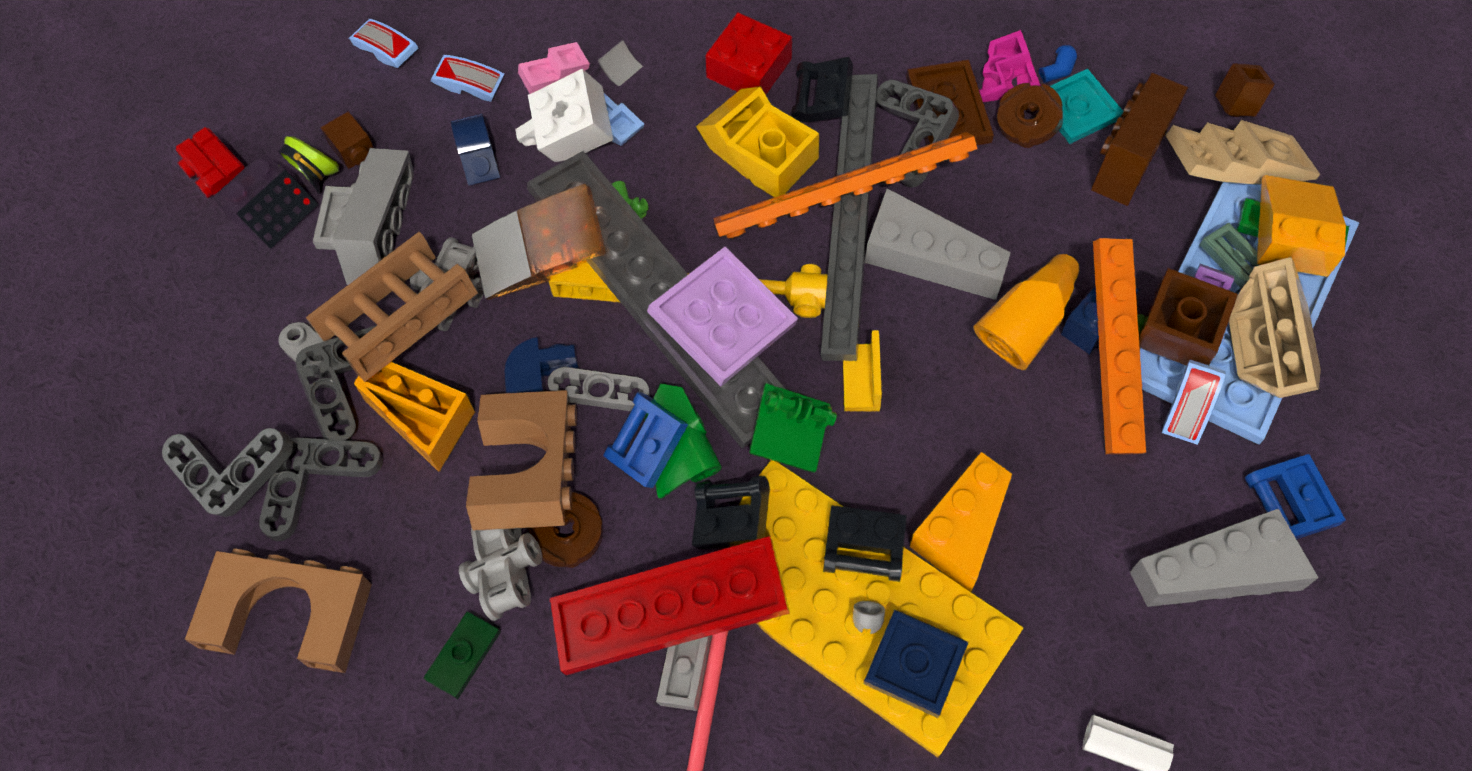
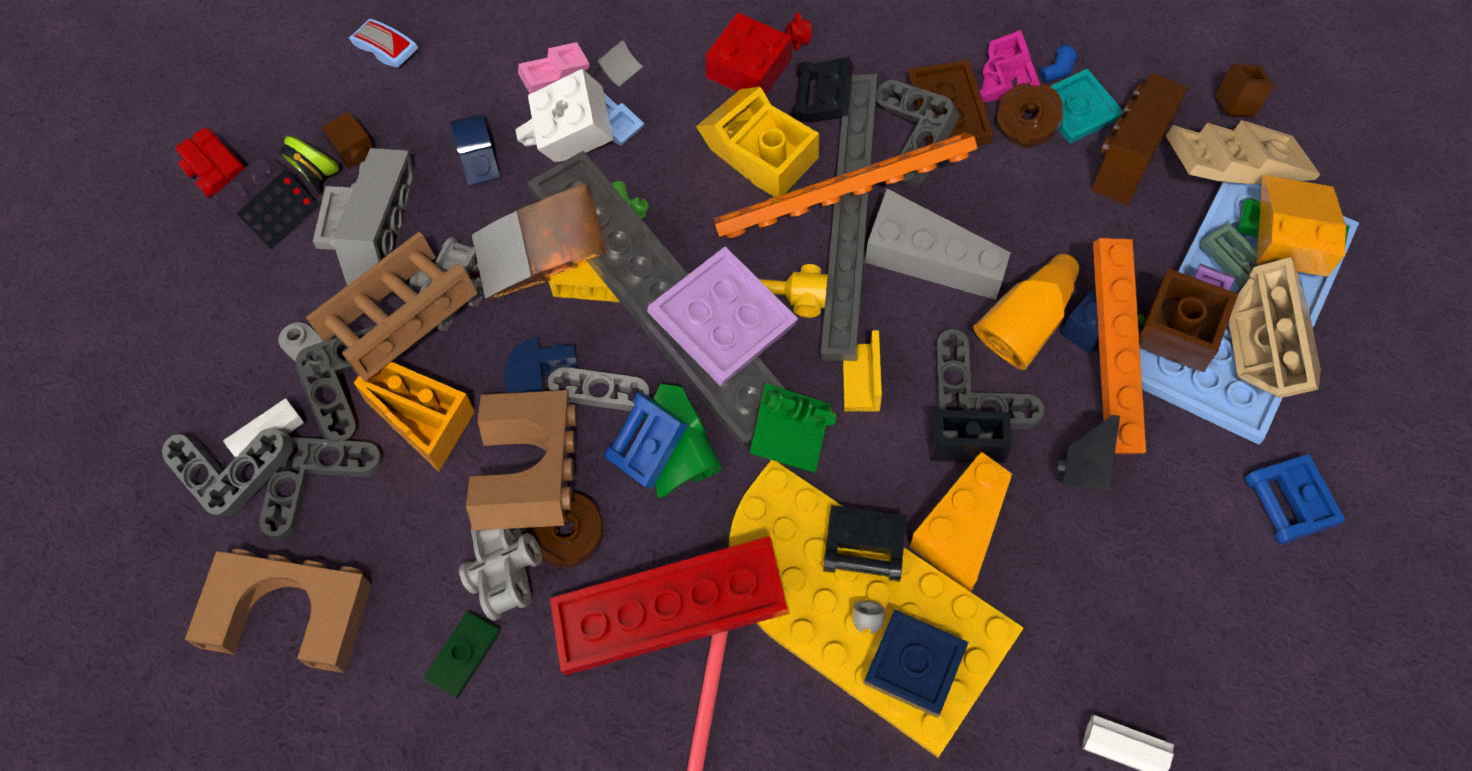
slope [430,55,505,102] -> none
light grey plate [656,635,712,711] -> none
black plate [692,476,770,549] -> none
light grey wedge [1130,509,1318,607] -> none
slope [1162,360,1226,445] -> none
none -> white axle [223,398,304,458]
none -> red plate [786,12,811,51]
none -> black brick [930,410,1012,463]
none -> dark grey beam [936,329,1044,429]
none -> black slope [1057,415,1120,491]

